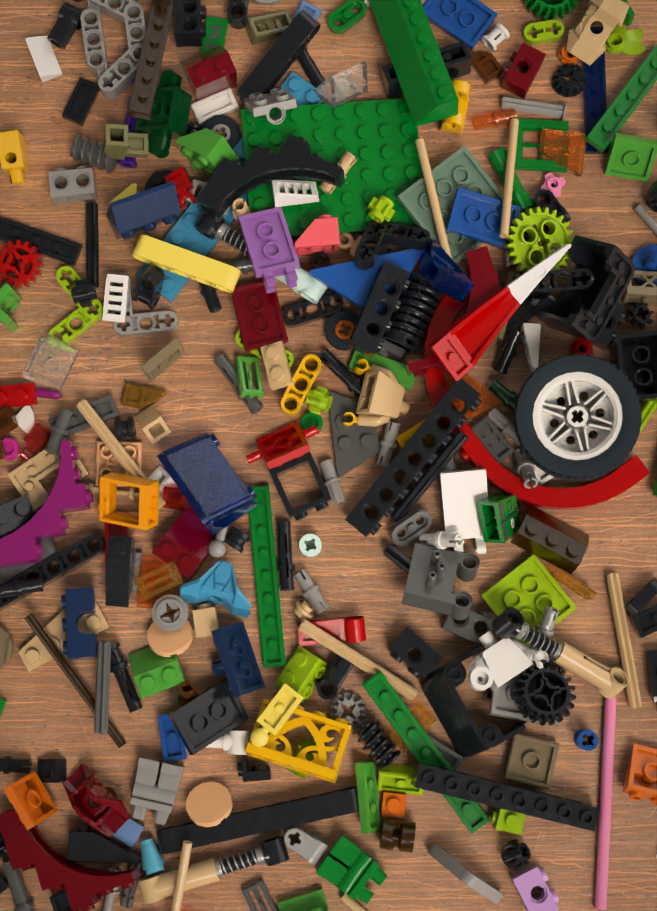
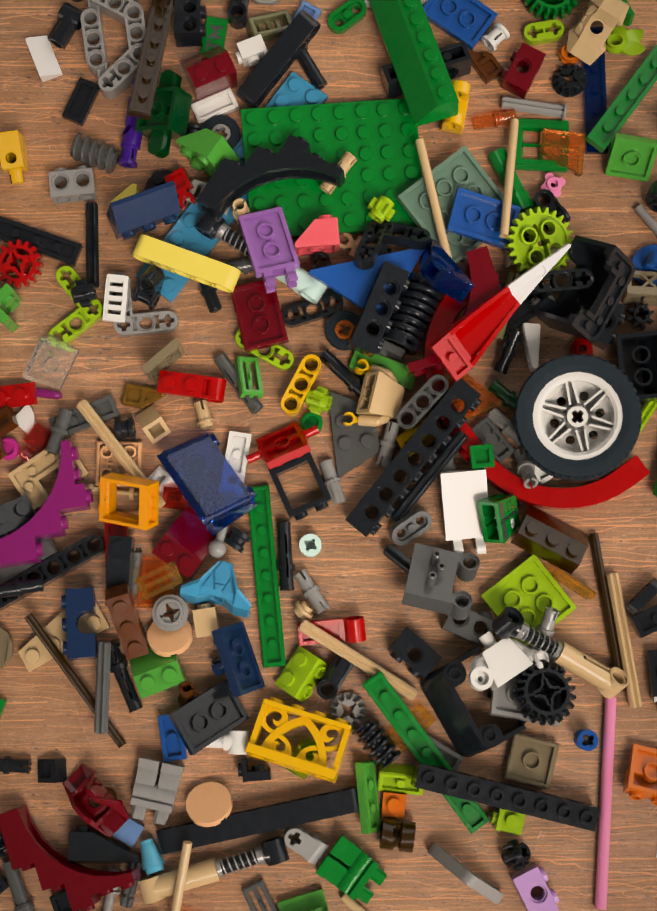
orange plate [3,771,59,830] -> none
olive brick [104,124,149,160] -> none
light grey plate [243,88,297,124] -> none
light yellow plate [250,683,304,747] -> none
tan plate [260,341,294,391] -> none
white slope [271,180,319,207] -> none
clear slope [313,61,368,108] -> none
white pin [419,531,464,549] -> none
none -> reddish brown arch [105,582,149,660]
none -> red plate [157,370,227,403]
none -> tan pin [194,400,215,430]
none -> white plate [219,431,252,497]
none -> white brick [234,34,268,67]
none -> dark grey beam [397,375,450,431]
none -> green plate [469,444,495,470]
none -> dark brown piece [589,533,626,692]

